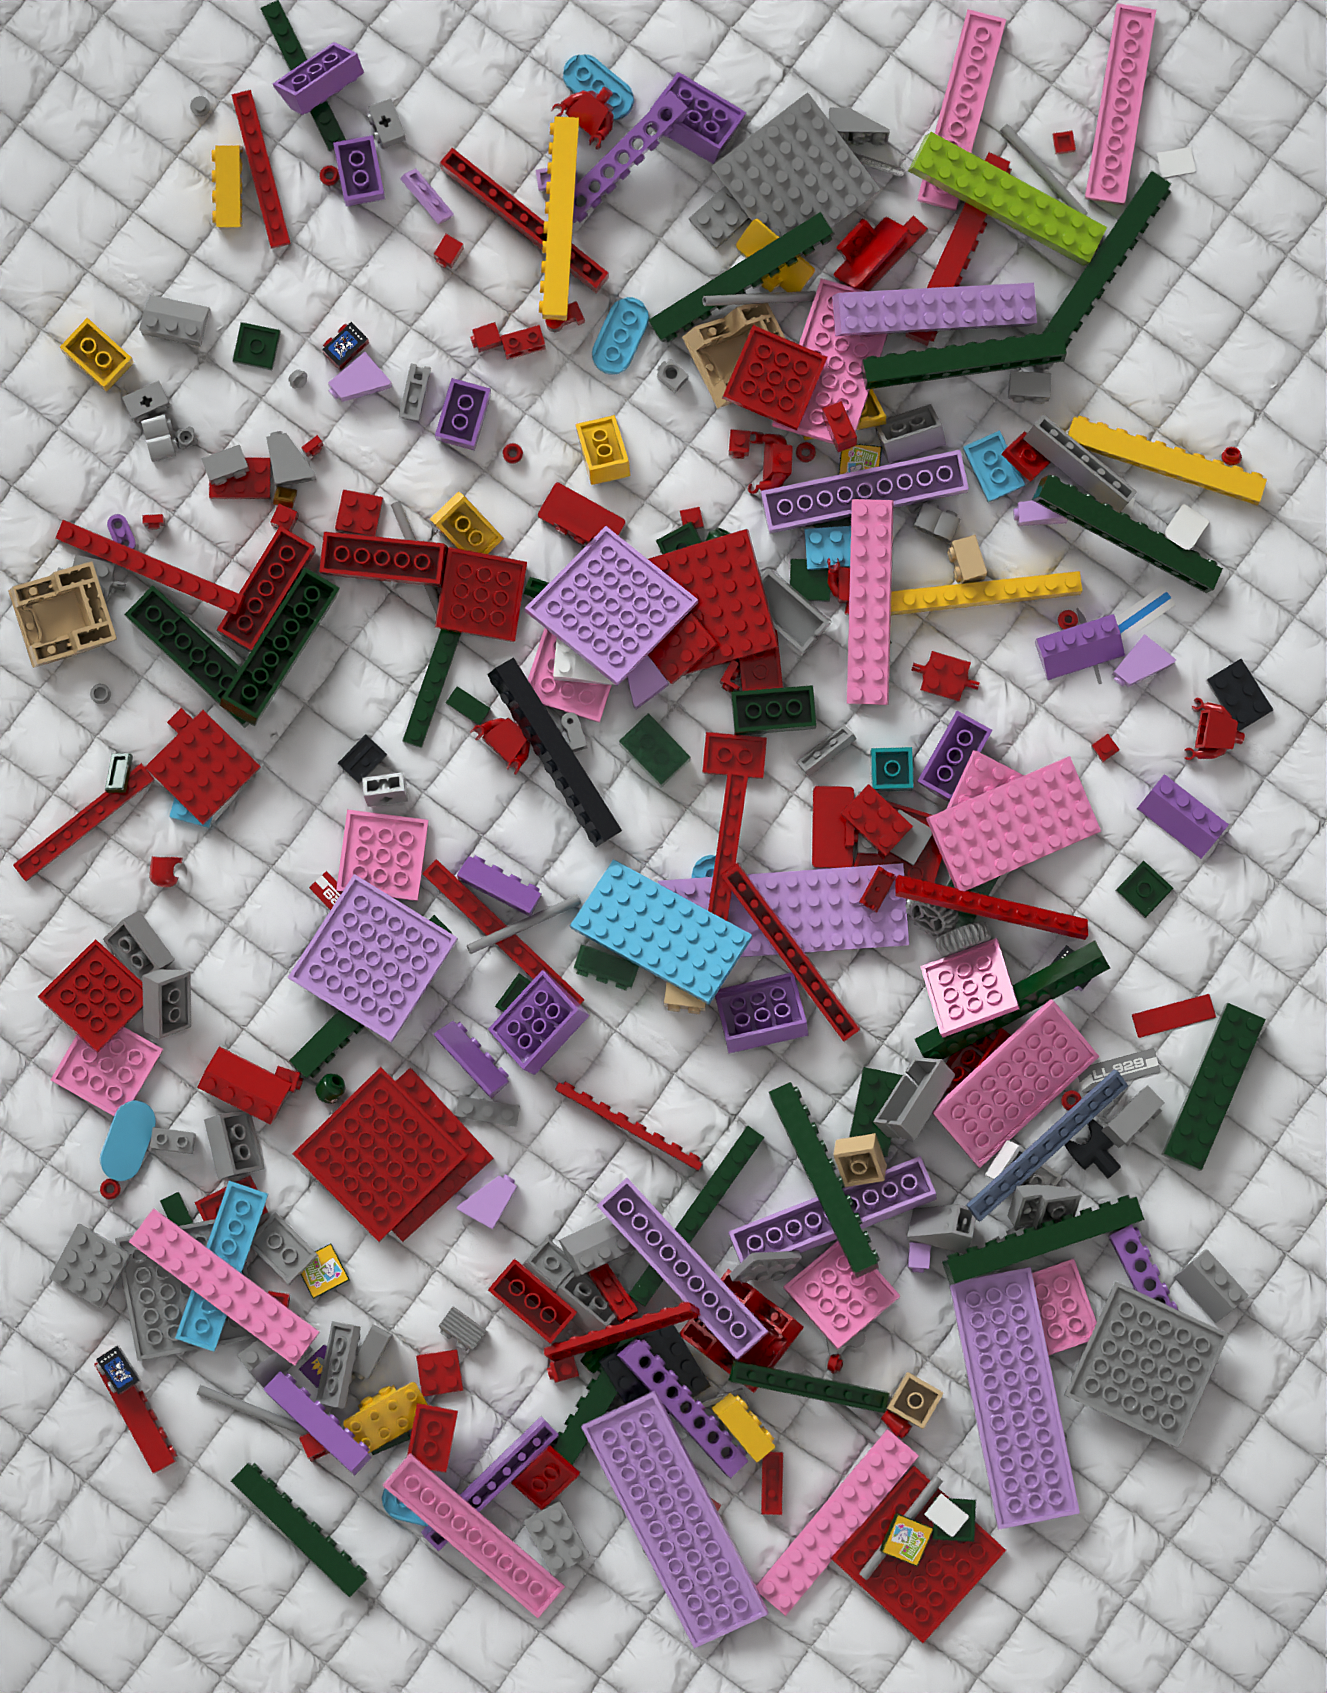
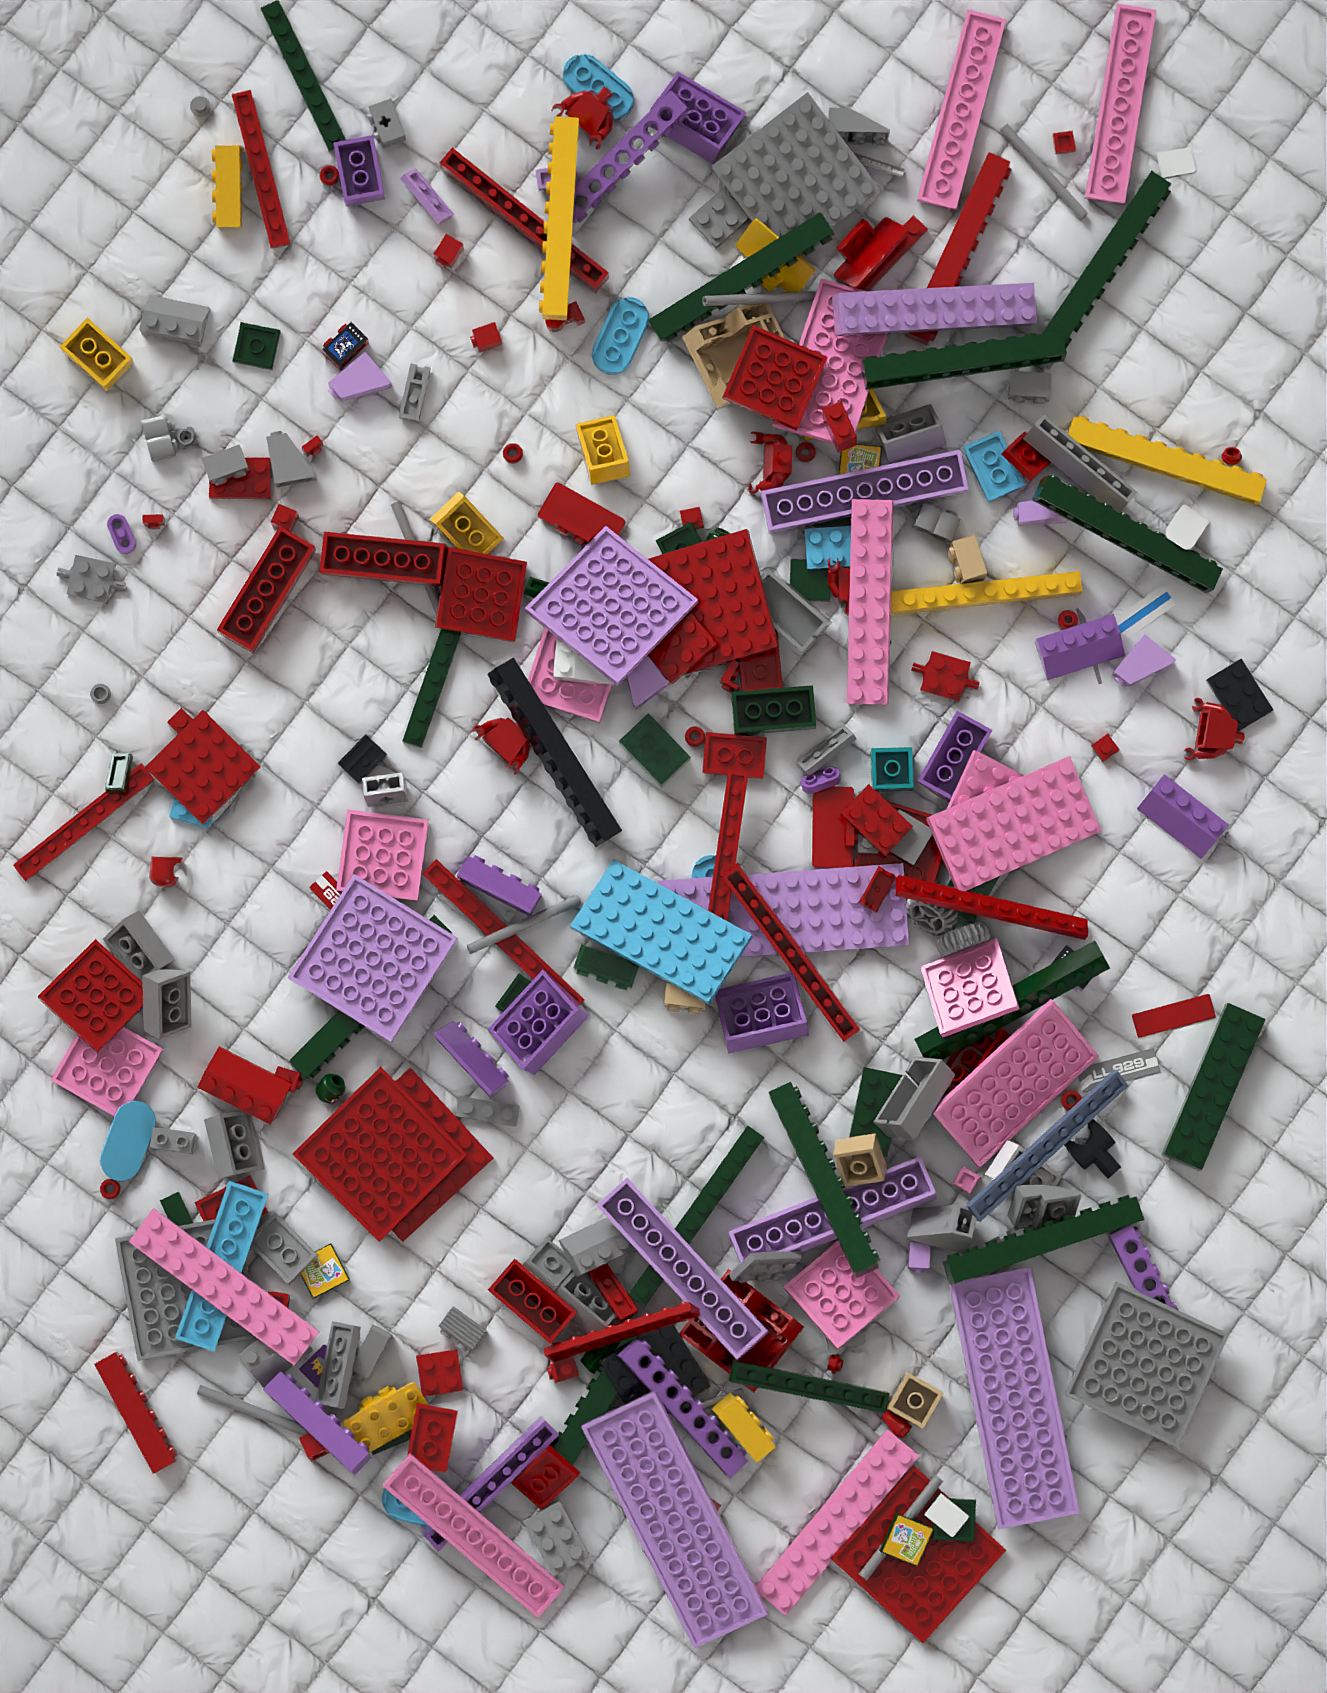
tan slope [8,561,117,668] -> none
light grey plate [50,1224,132,1309] -> none
red plate [55,520,245,615] -> none
brick [96,1346,142,1394] -> none
light grey brick [122,381,171,423] -> none
dark green brick [124,585,272,728] -> none
dark green brick [220,568,340,726] -> none
dark green brick [231,1463,368,1598] -> none
medium lavender slope [273,42,364,115] -> none
pearl gold tile [273,486,297,508] -> none
light grey plate [288,369,308,389] -> none
red plate [335,489,383,537] -> none
medium lavender brick [435,378,491,451] -> none
dark green tile [446,686,491,725] -> none
lavender slope [457,1175,517,1229] -> none
red brick [501,325,546,360] -> none
red plate [555,1081,703,1171] -> none
light grey leg [561,712,587,753] -> none
light grey brick [657,359,689,393] -> none
red bracket [728,429,751,459] -> none
red plate [761,1452,783,1515] -> none
lime brick [908,132,1107,266] -> none
bright pink plate [1032,1259,1097,1356] -> none
light grey brick [1101,1085,1165,1148] -> none
dark green tile [1115,861,1174,918] -> none
light grey slope [1174,1249,1249,1323] -> none
none -> red plate [685,726,705,747]
none -> medium lavender plate [800,767,841,794]
none -> bright pink tile [953,1166,981,1194]

